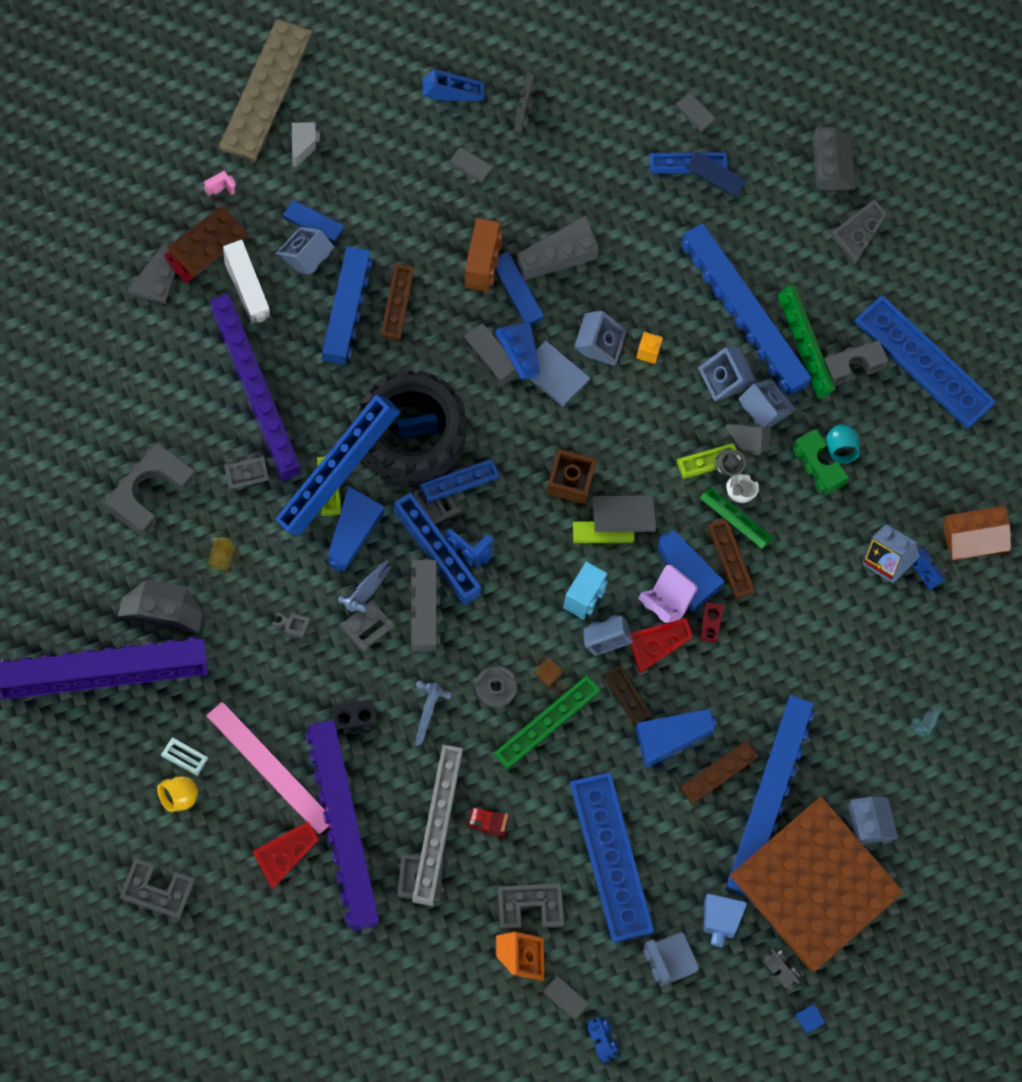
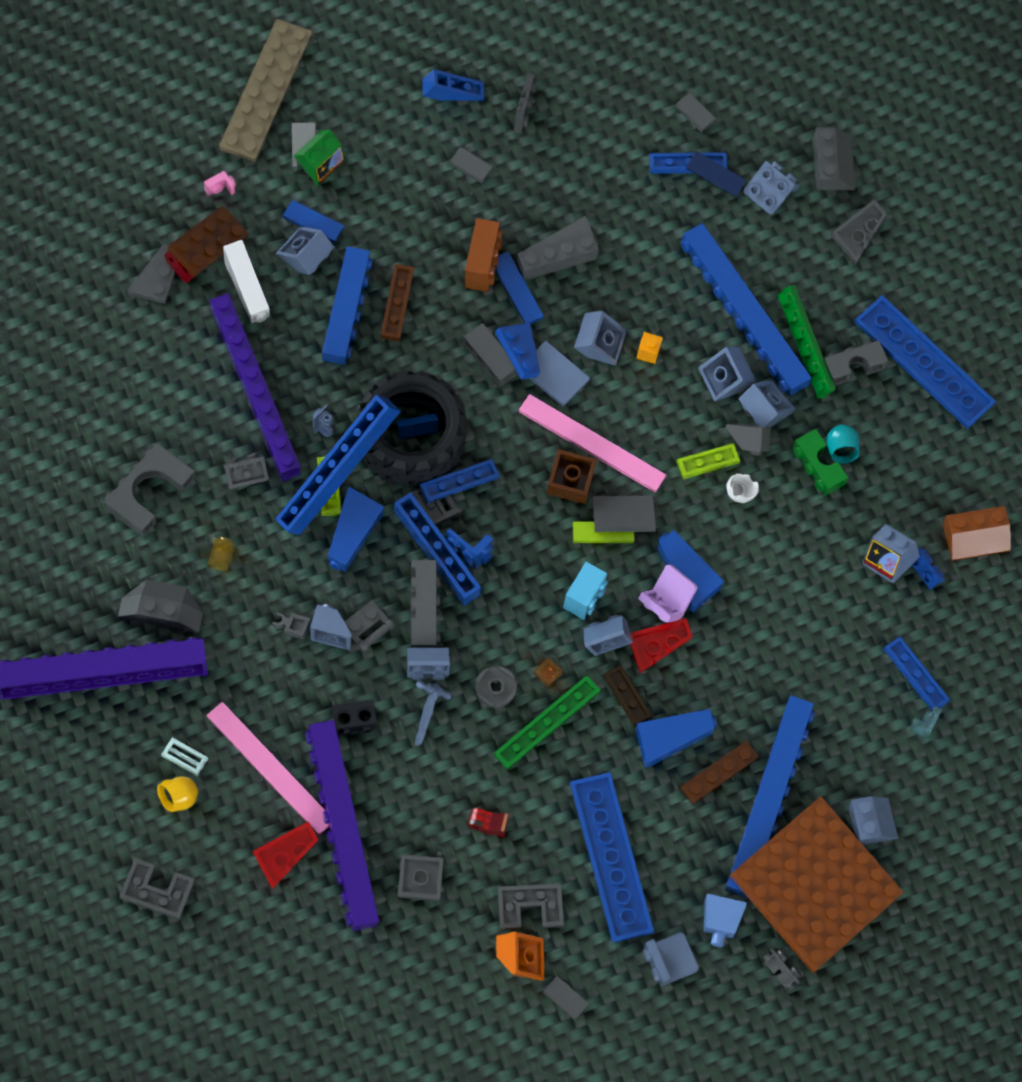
sand blue piece [338,561,392,612] -> none
light grey tile [412,745,463,906] -> none
blue hinge [587,1016,620,1063] -> none
green tile [700,488,773,549] -> none
dark red leg [700,602,724,643] -> none
reddish brown plate [707,519,755,600] -> none
dark grey wheel [714,450,746,476] -> none
blue tile [795,1004,825,1034] -> none
none -> green slope [294,129,345,186]
none -> sand blue slope [310,604,352,651]
none -> sand blue hinge [312,404,333,437]
none -> sand blue slope [407,648,450,681]
none -> bright pink tile [519,394,666,493]
none -> sand blue bracket [744,161,801,214]
none -> blue tile [883,636,951,713]

